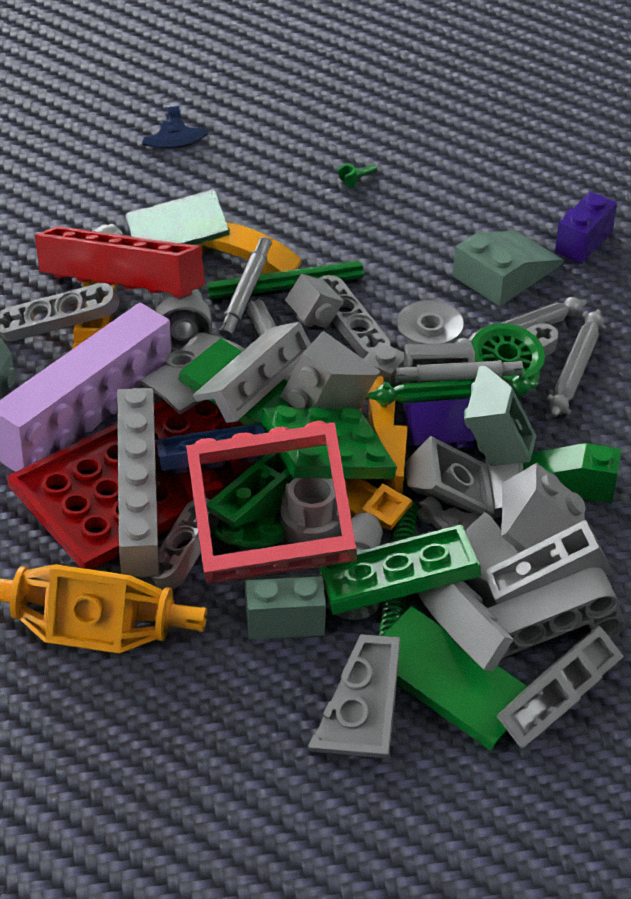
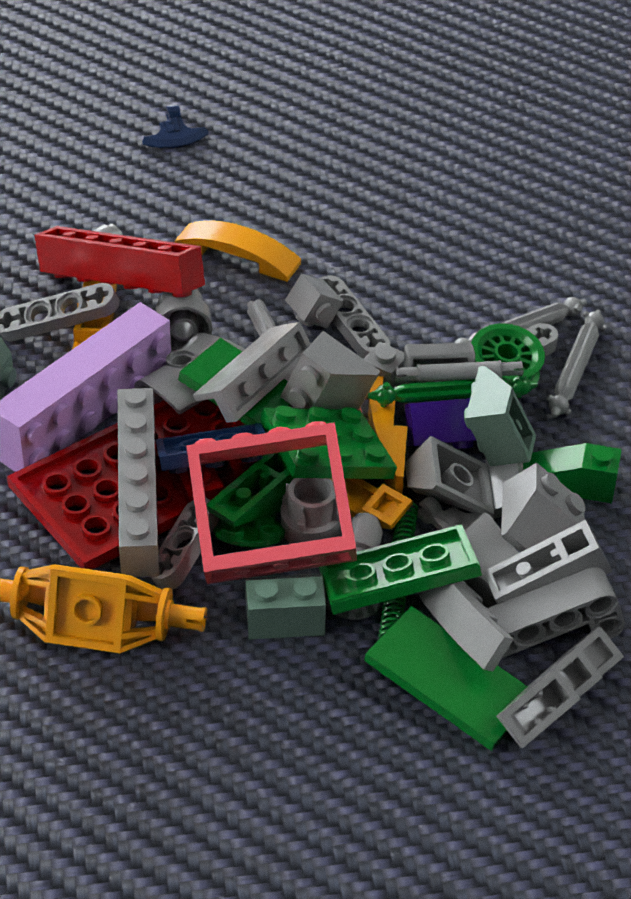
clear green piece [125,189,230,245] -> none
green axle [207,261,364,300] -> none
light grey piece [219,237,272,338] -> none
light grey wing [307,634,401,758] -> none
green hand [338,164,378,187] -> none
light grey dish [397,300,464,344] -> none
sand green slope [453,231,563,306] -> none
dark purple brick [555,191,617,264] -> none

